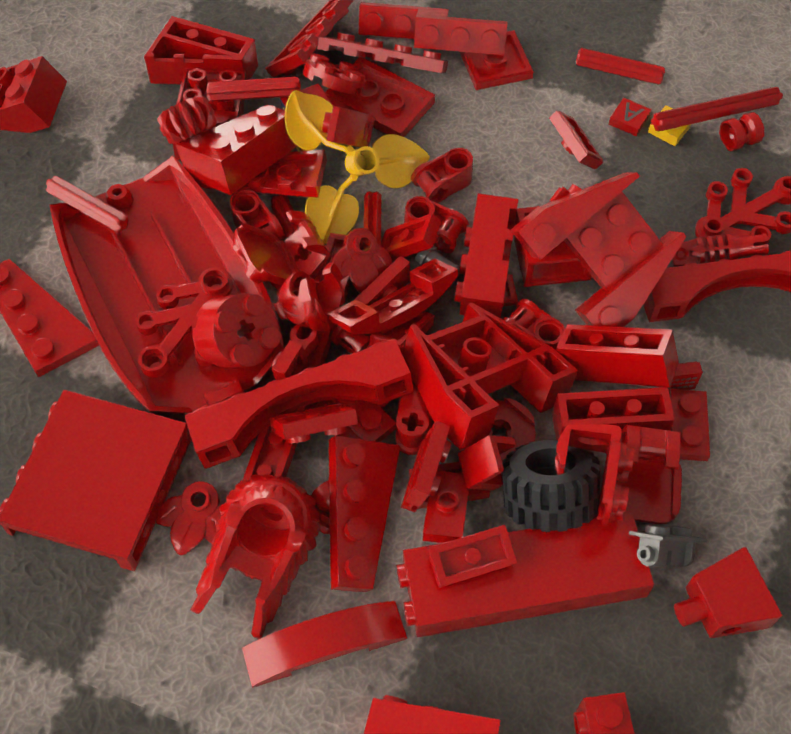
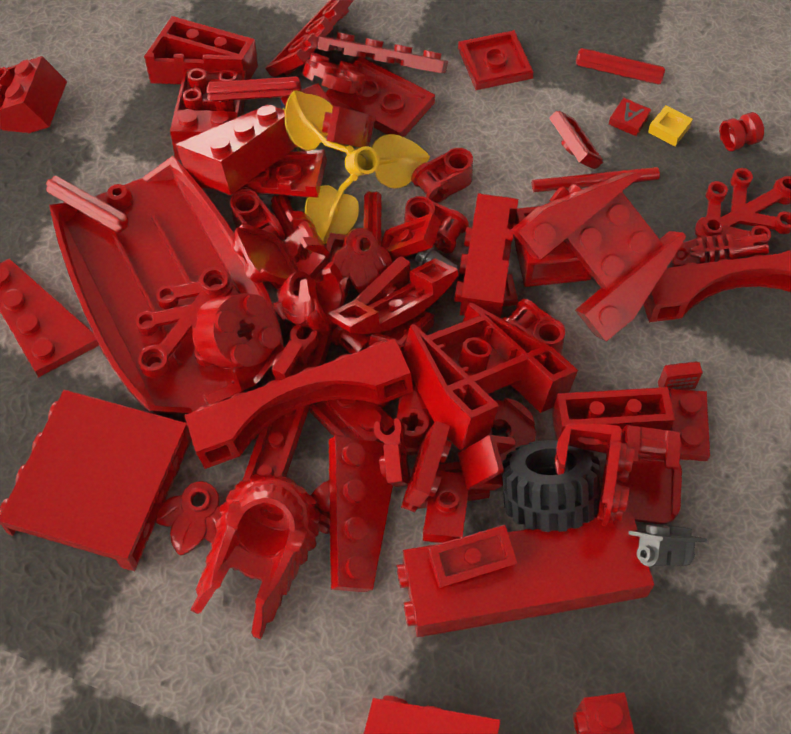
red gear [157,96,217,145] -> none
red slope [242,601,407,688] -> none
red plate [269,402,358,443] -> none
red bracket [358,2,507,55] -> none
red brick [556,324,679,388] -> none
red axle [651,86,783,132] -> none
red torso [674,547,782,638] -> none
none -> red plate [374,418,410,487]
none -> red bar [531,167,660,193]

